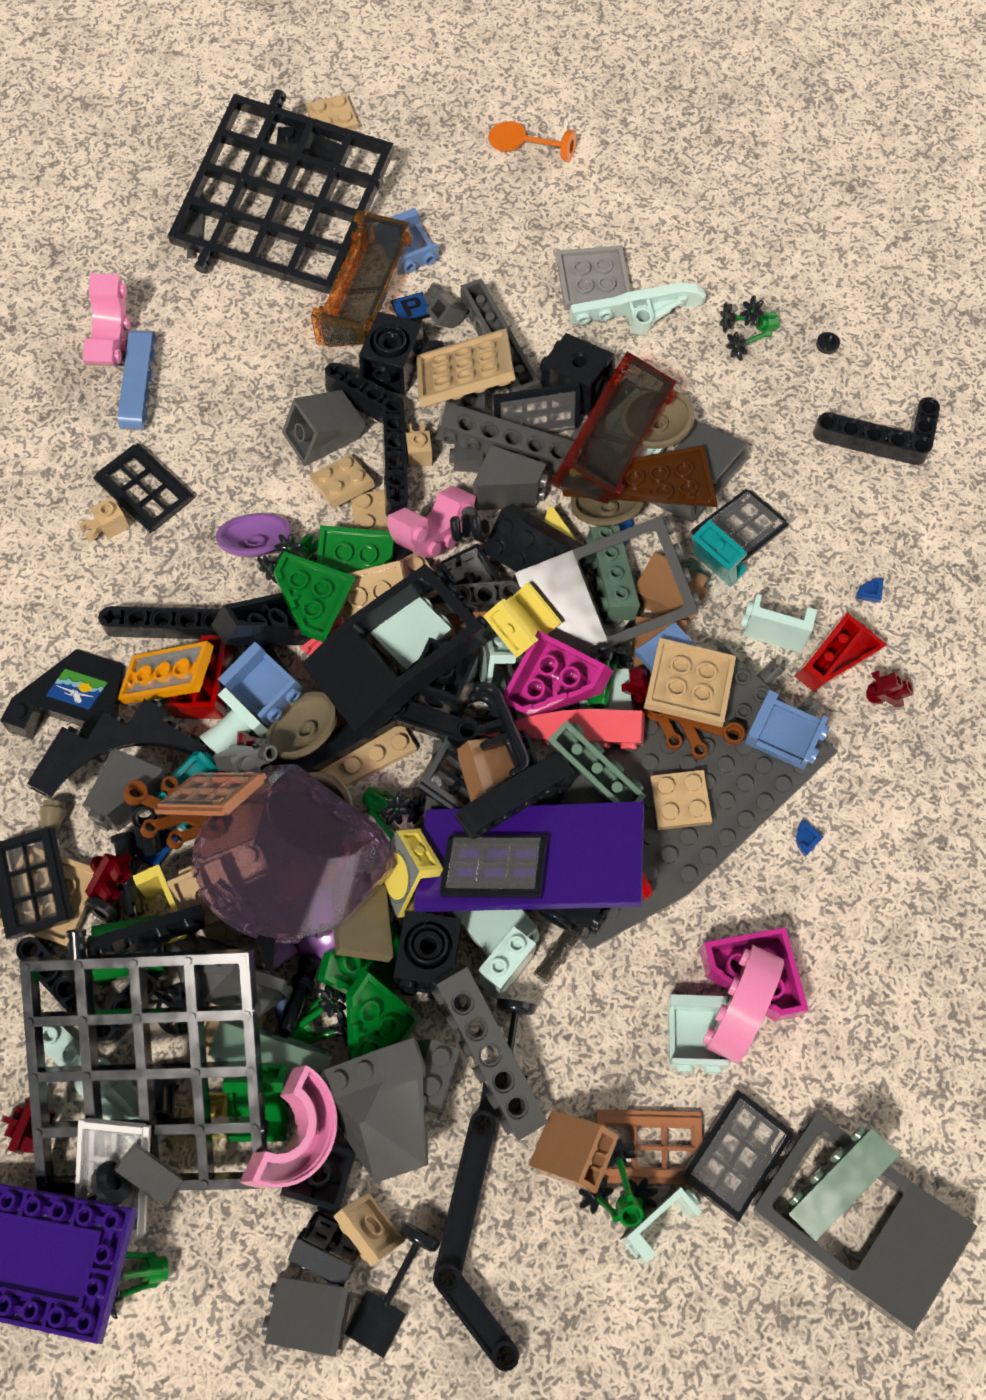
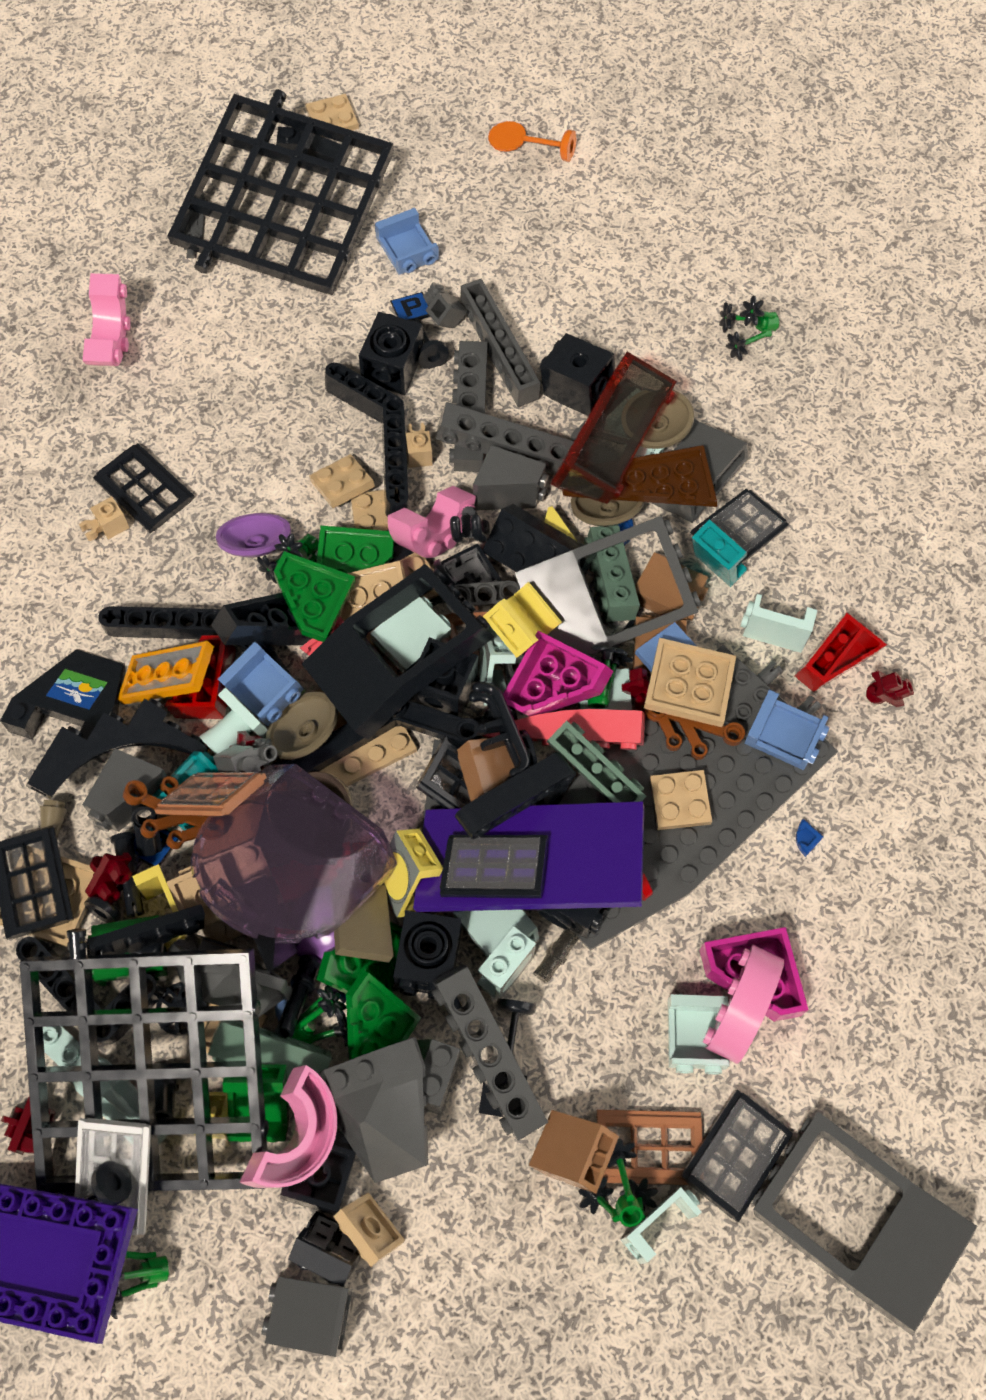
dark grey tile [114,1142,183,1205] -> none
medium blue beam [118,330,156,430] -> none
dark grey slope [282,390,366,466] -> none
windscreen [311,210,413,347] -> none
black piece [345,1222,441,1359] -> none
plant [362,786,426,855] -> none
tan plate [416,328,516,408] -> none
black piece [433,1110,520,1372] -> none
clear piece [493,382,580,433] -> none
light grey plate [555,245,631,310] -> none
light aqua piece [569,282,706,335] -> none
sand green brick [788,1123,900,1241] -> none
black beam [813,397,940,465] -> none
black tile [816,332,840,354] -> none
blue tile [855,578,884,603] -> none

